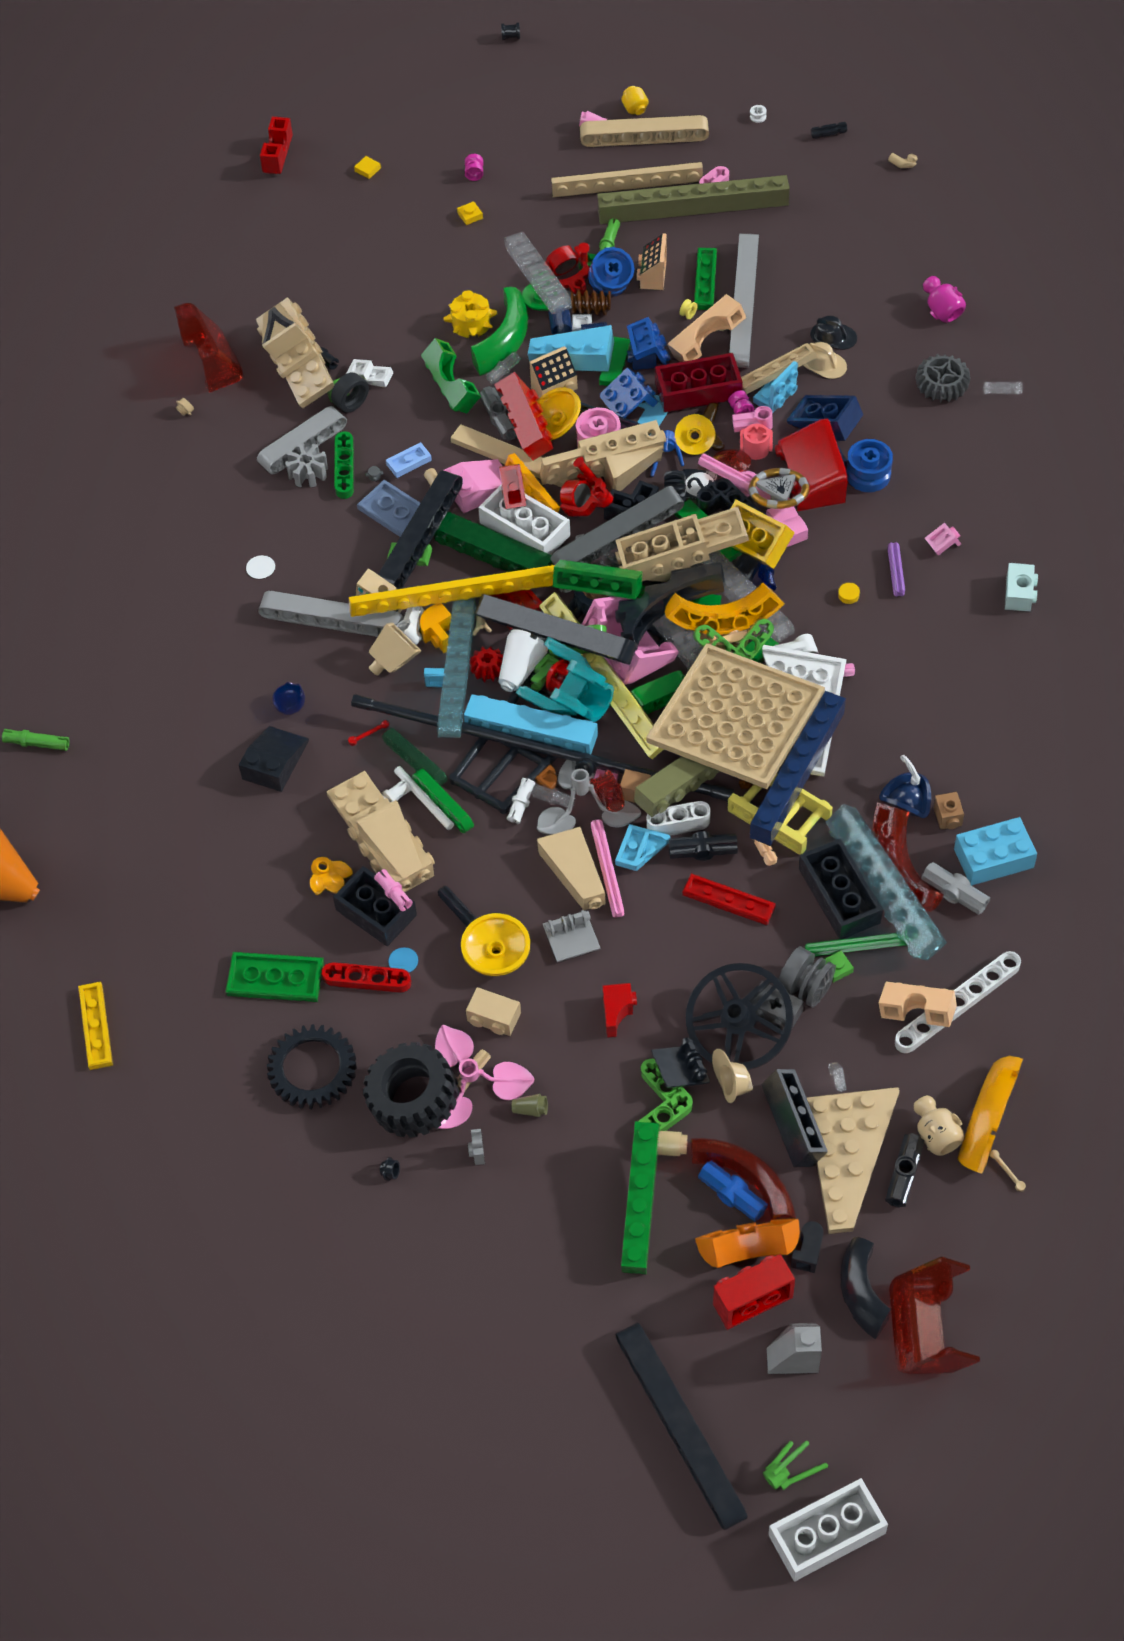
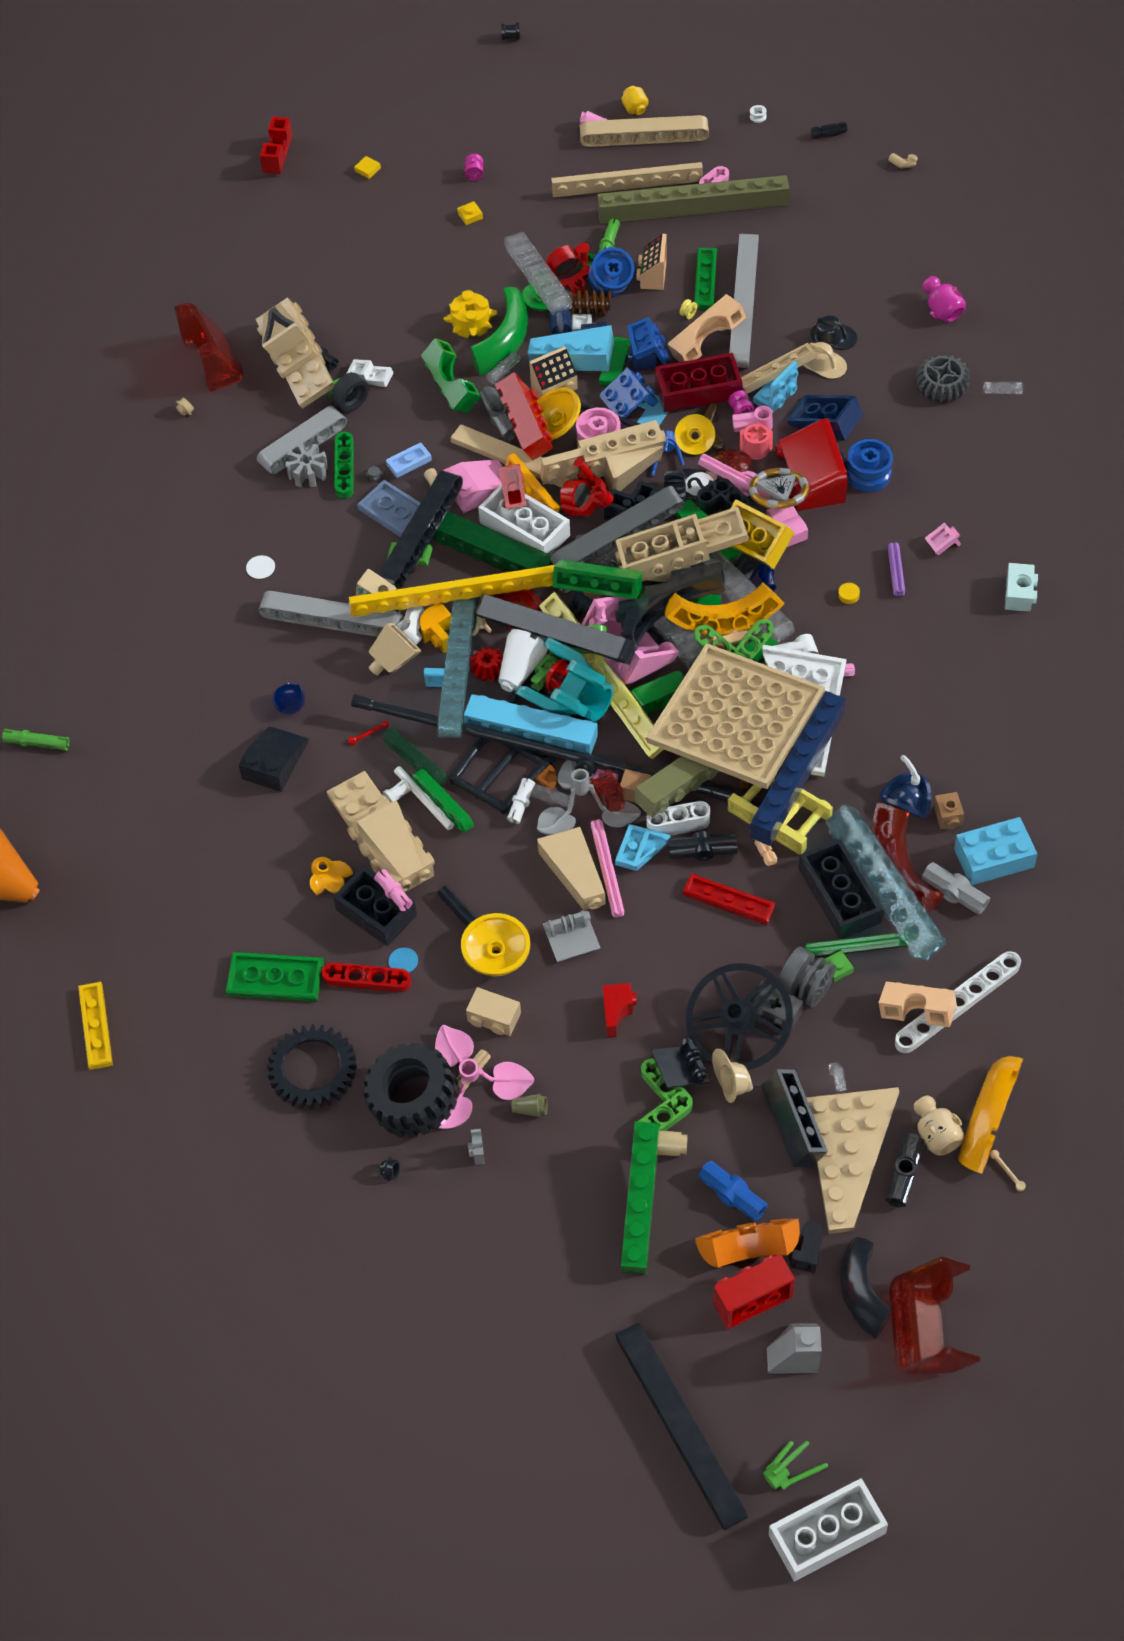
clear red brick [690,1138,796,1220] -> none

